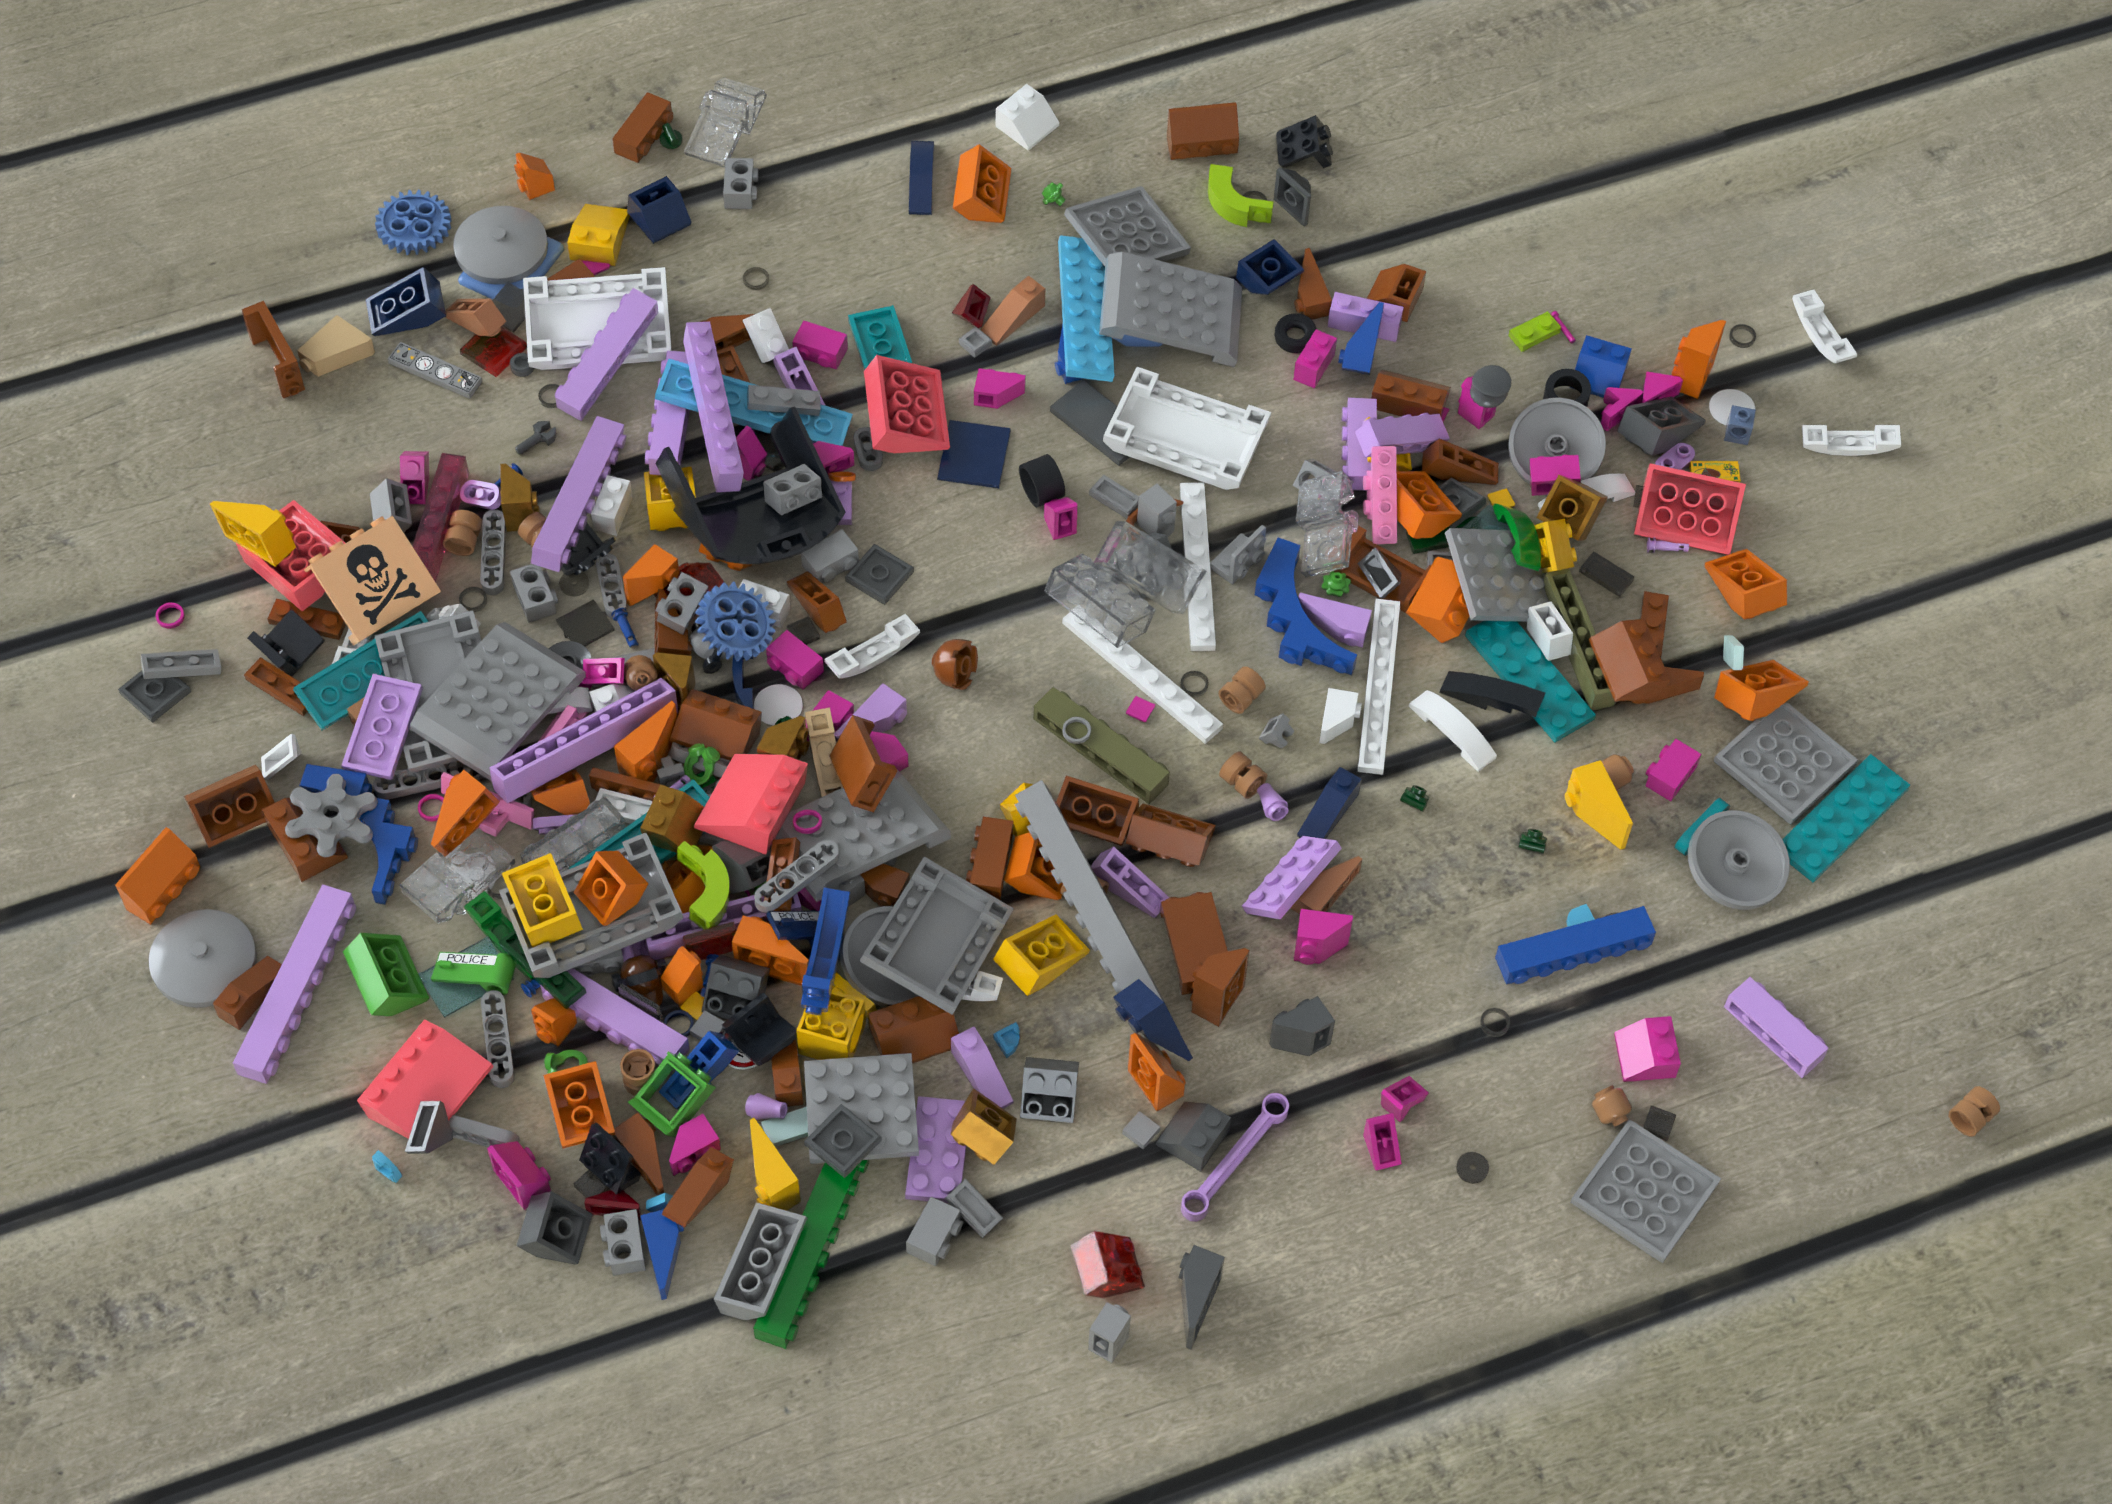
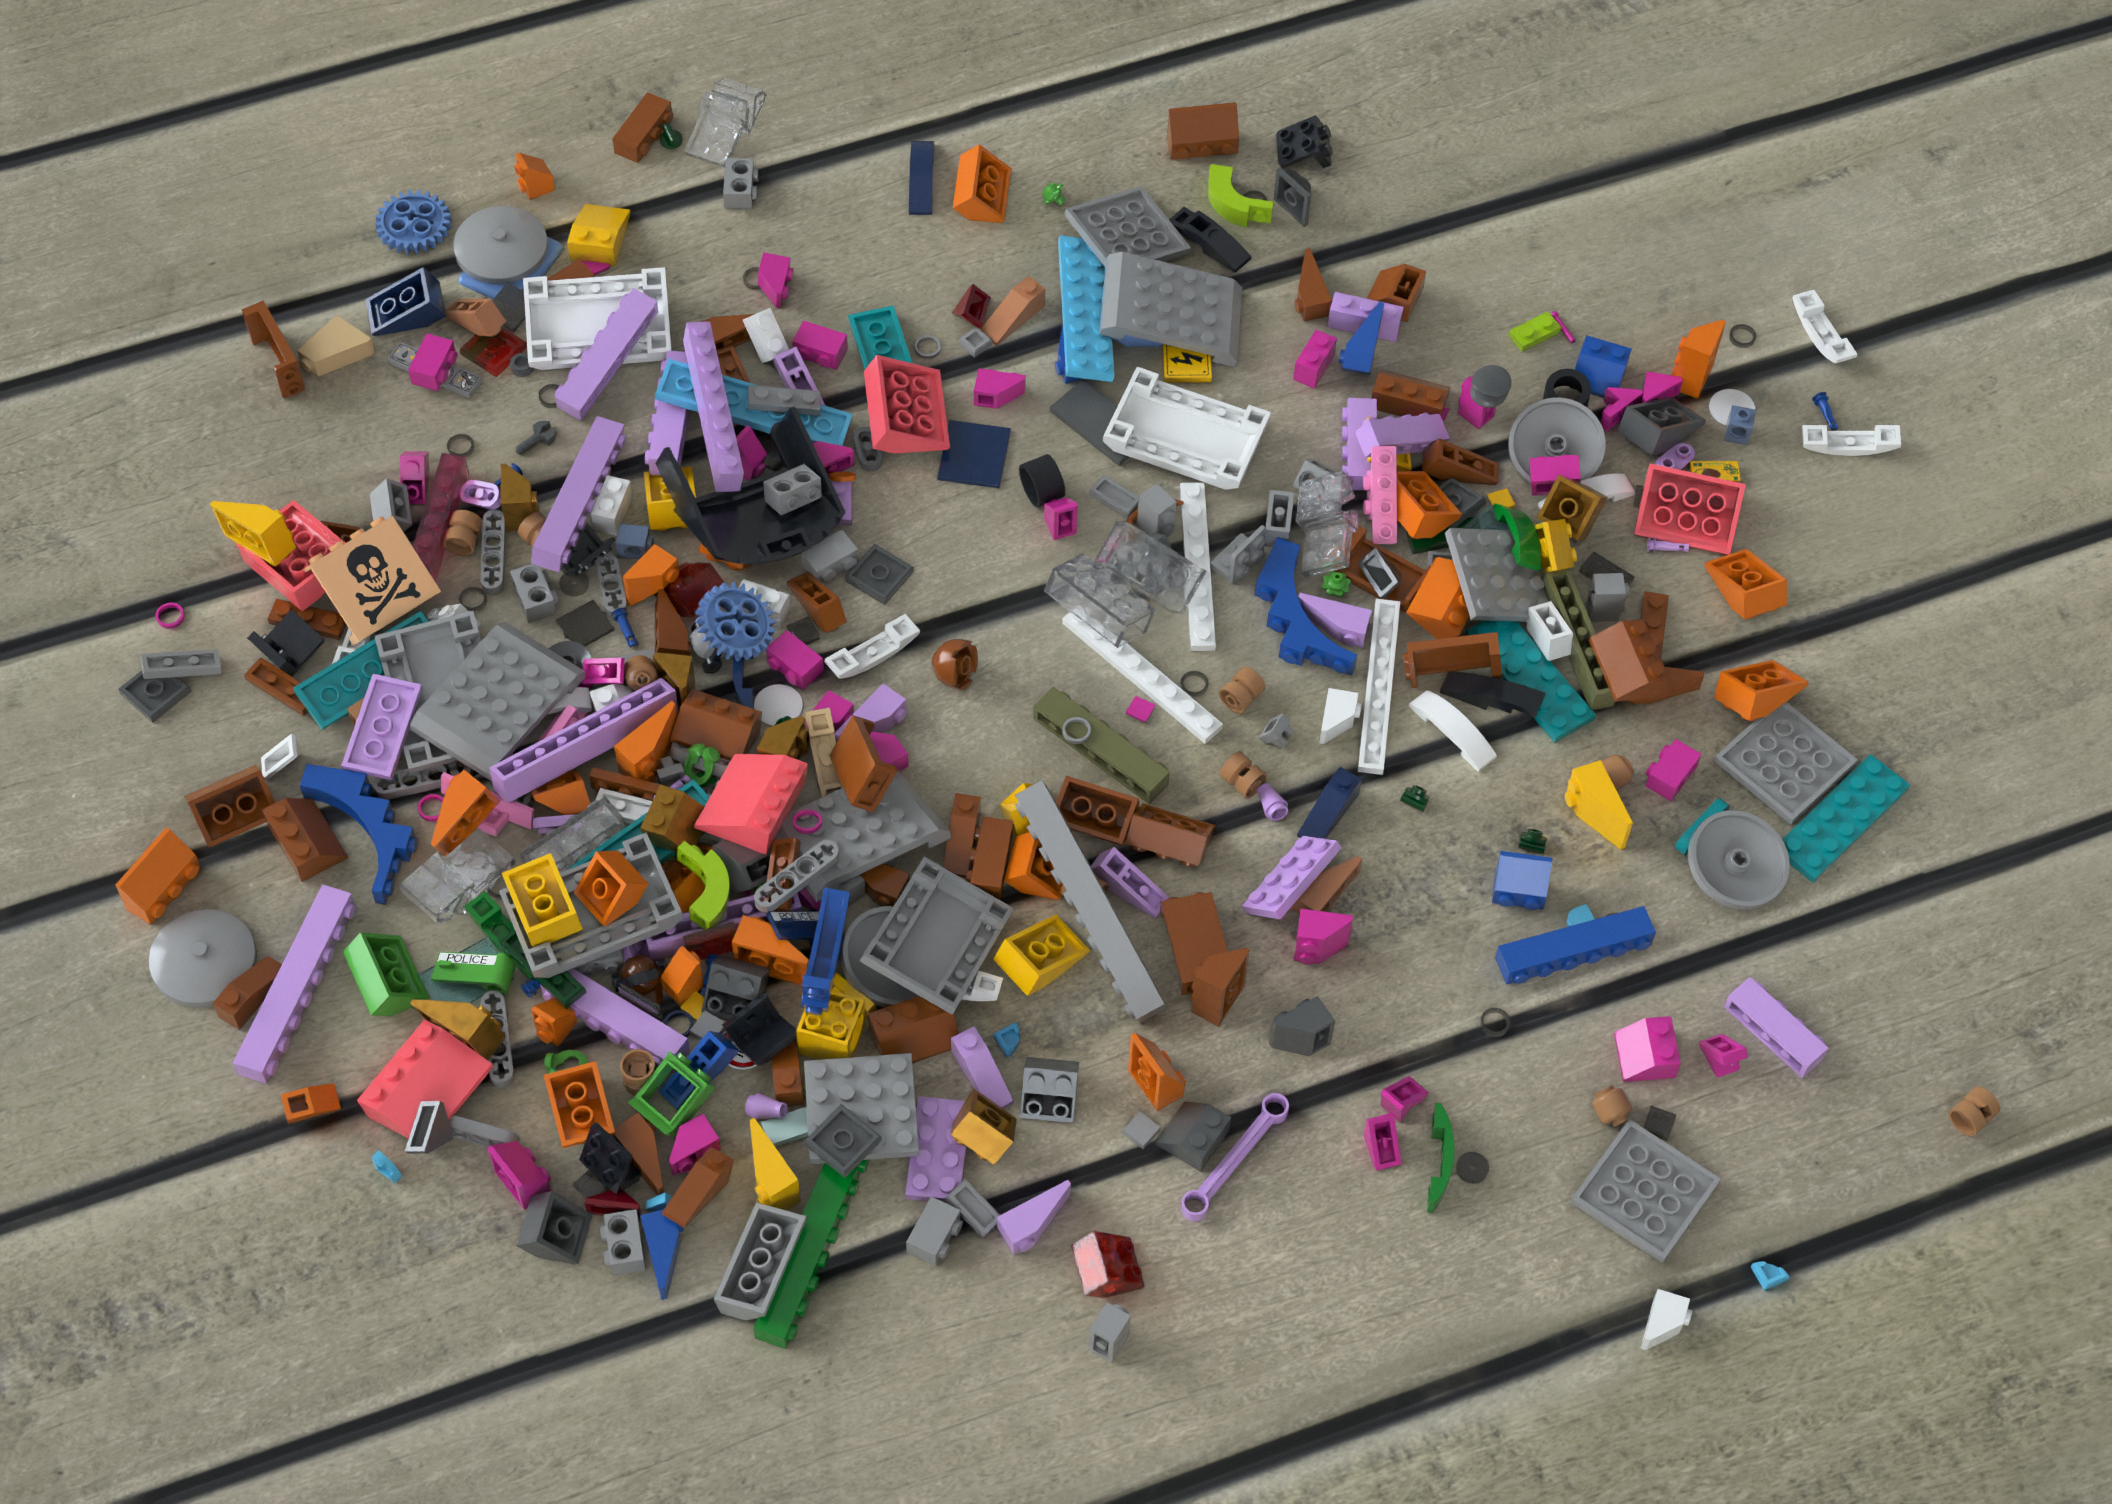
light grey plate [285,774,378,857] -> none
dark blue slope [627,176,692,244] -> none
light grey brick [655,572,708,635] -> none
white slope [996,84,1059,151] -> none
dark blue slope [1113,979,1193,1061] -> none
dark grey slope [1179,1245,1225,1350] -> none
dark blue slope [1236,239,1304,295] -> none
black tyre [1274,313,1317,353] -> none
light aqua tile [1723,635,1744,670] -> none
none -> orange slope [281,1083,341,1124]
none -> dark pink brick [408,334,458,391]
none -> pearl gold slope [410,999,506,1060]
none -> clear smoke piece [447,434,475,459]
none -> sand blue brick [615,524,654,560]
none -> dark pink slope [758,252,794,308]
none -> light grey piece [915,335,941,359]
none -> dark orange slope [943,793,981,878]
none -> lavender slope [997,1180,1071,1254]
none -> yellow tile [1163,344,1212,383]
none -> black slope [1169,207,1251,273]
none -> light grey brick [1264,490,1294,547]
none -> dark orange panel [1403,632,1502,688]
none -> green slope [1427,1103,1454,1213]
none -> slope [1492,851,1552,910]
none -> light grey brick [1586,573,1629,622]
none -> white slope [1641,1289,1692,1350]
none -> dark pink slope [1699,1033,1748,1077]
none -> medium azure tile [1751,1261,1790,1290]
none -> blue piece [1812,392,1839,431]

